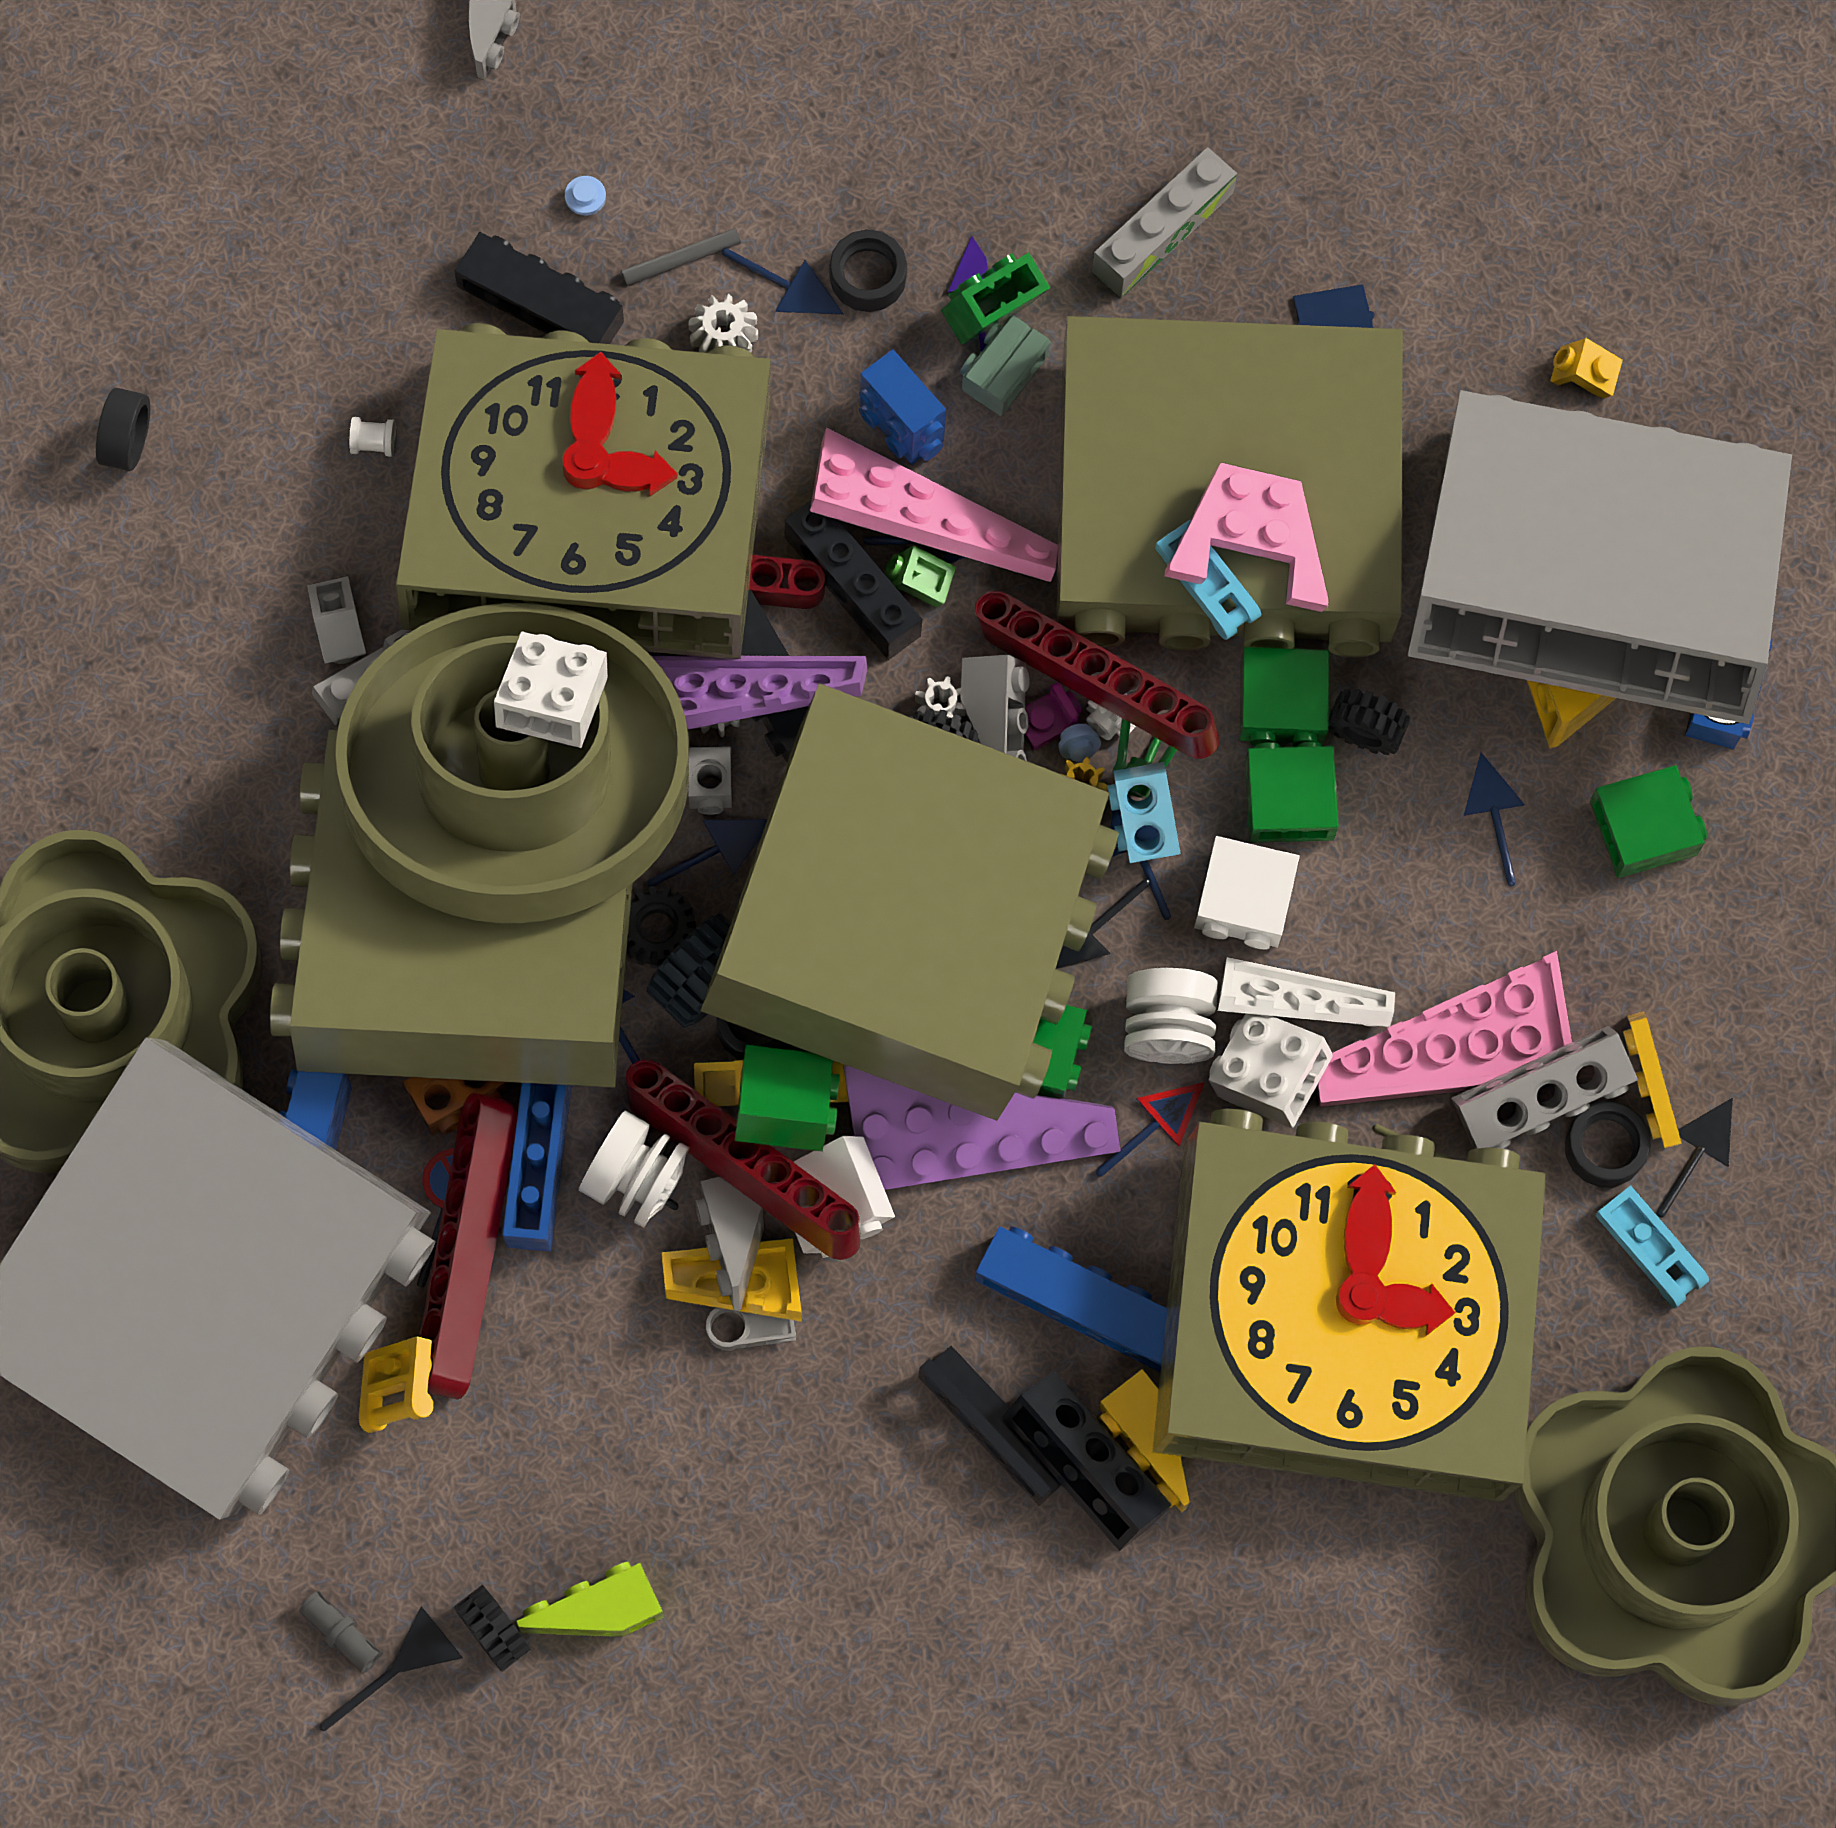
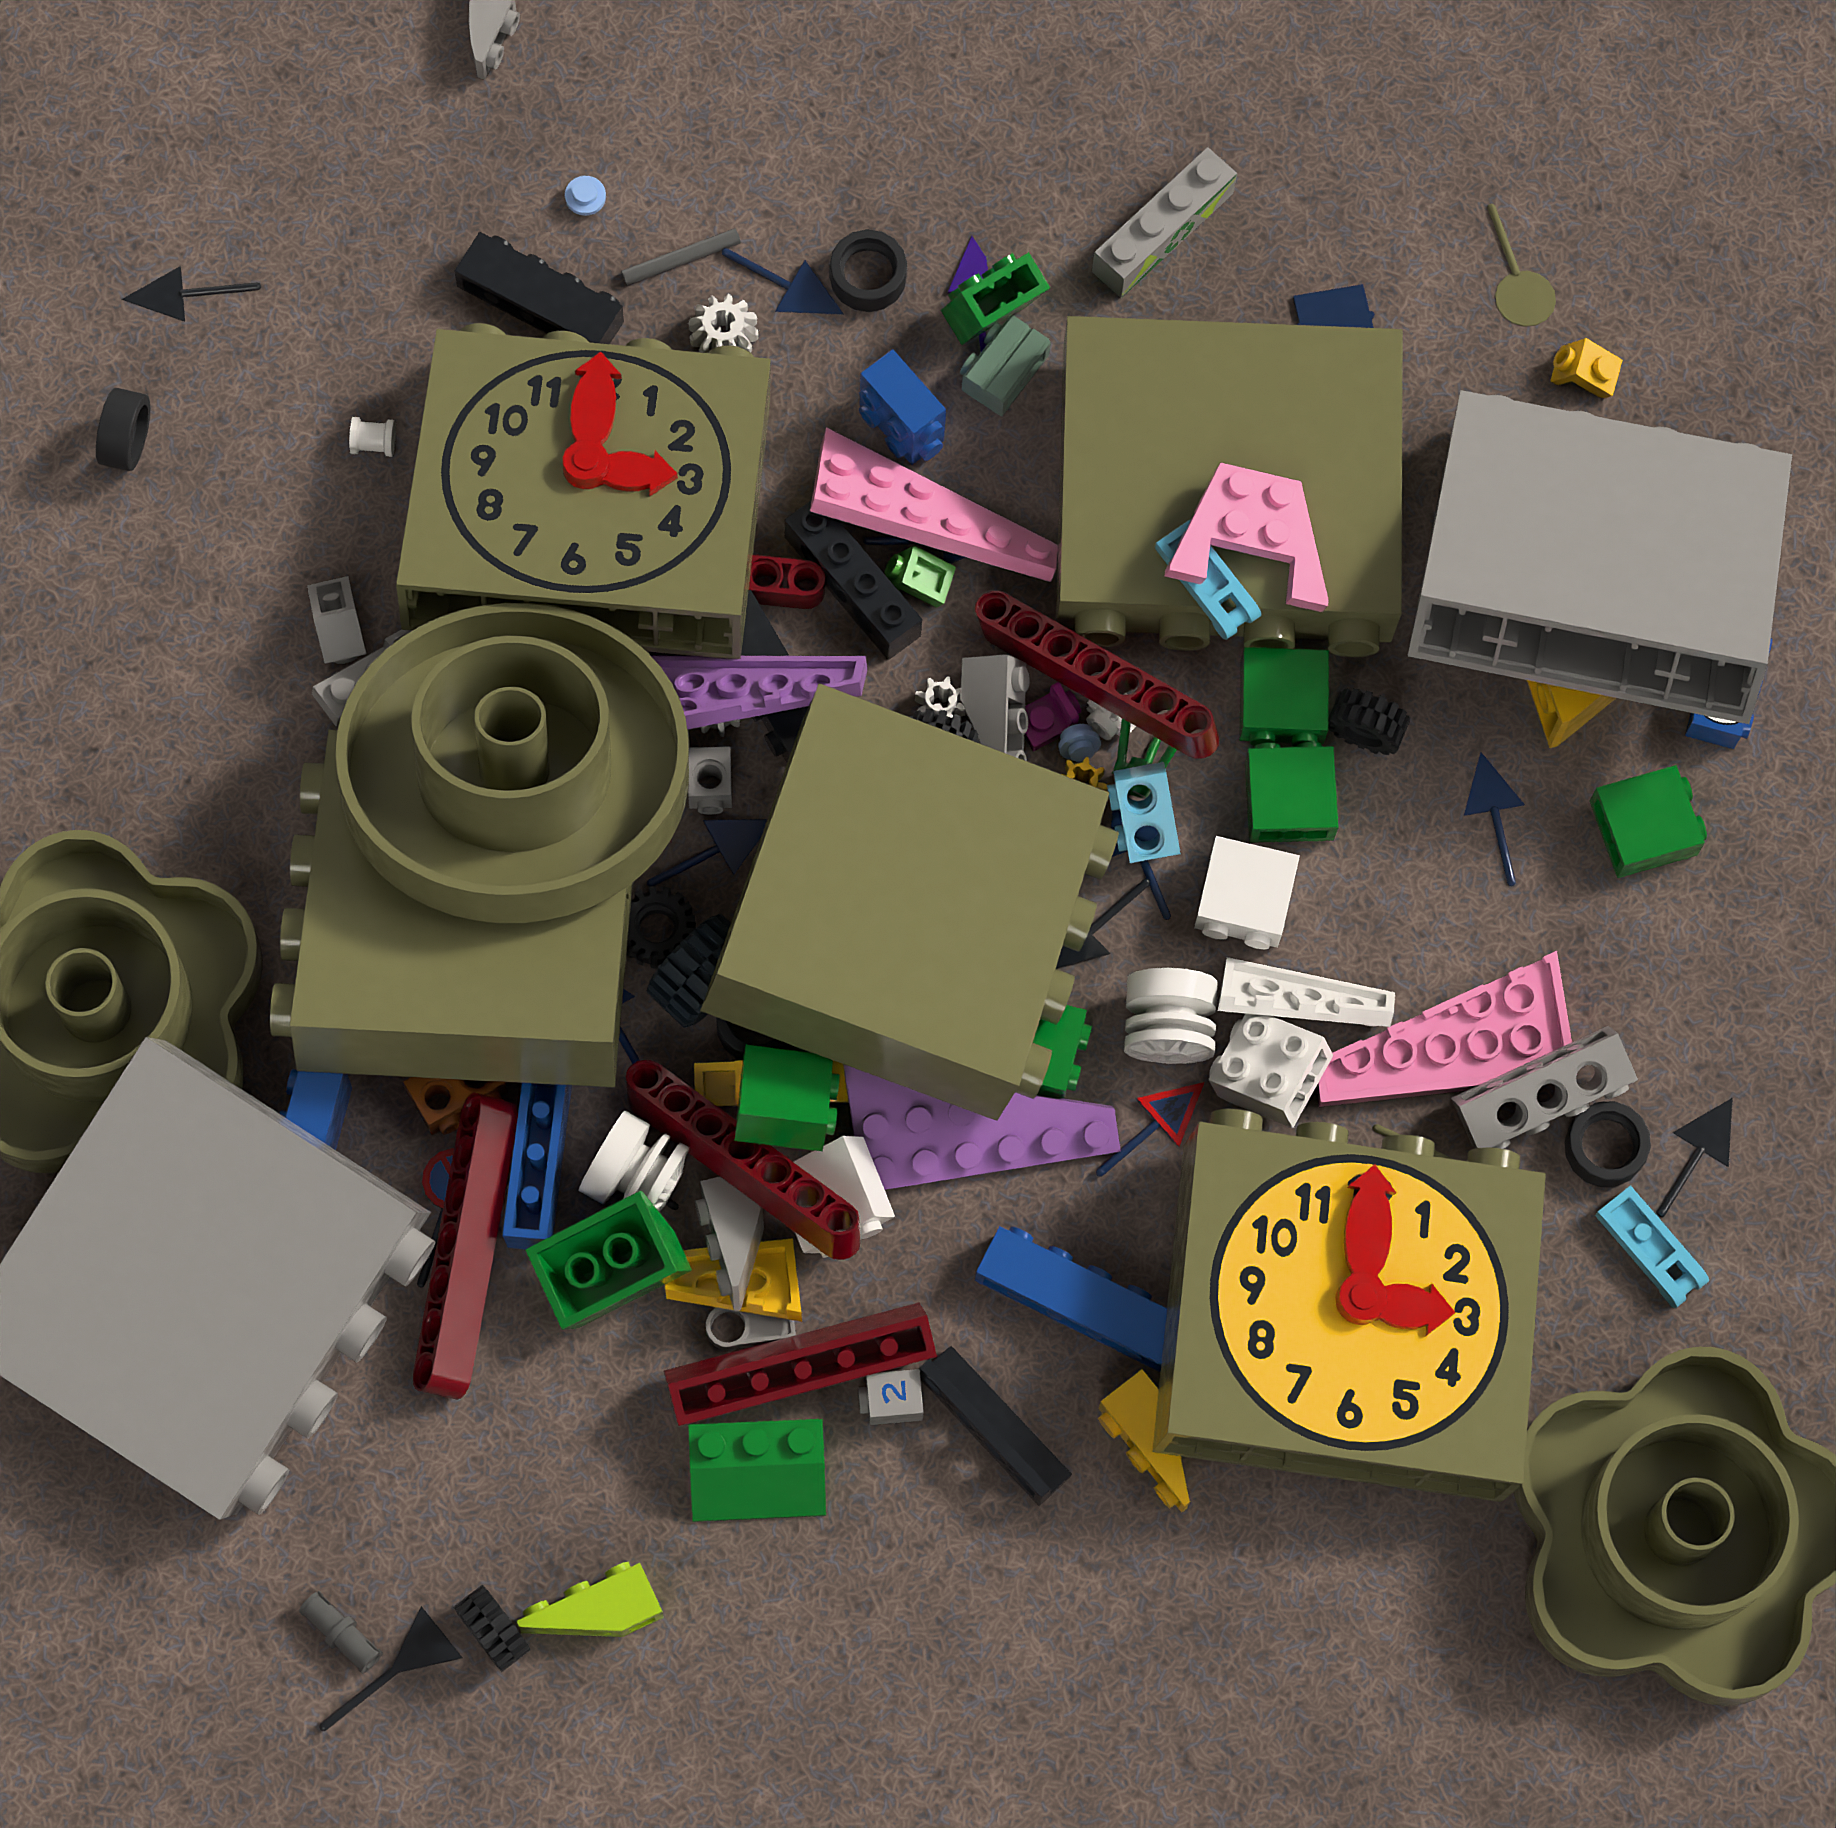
yellow plate [359,1336,433,1433] -> none
white brick [494,632,608,748] -> none
black brick [1002,1371,1172,1551] -> none
yellow wing [1623,1011,1682,1148] -> none
none -> black piece [121,266,261,322]
none -> green slope [525,1191,692,1330]
none -> dark red brick [663,1302,937,1426]
none -> green slope [688,1419,826,1522]
none -> light grey brick [858,1369,923,1425]
none -> olive piece [1487,204,1556,327]

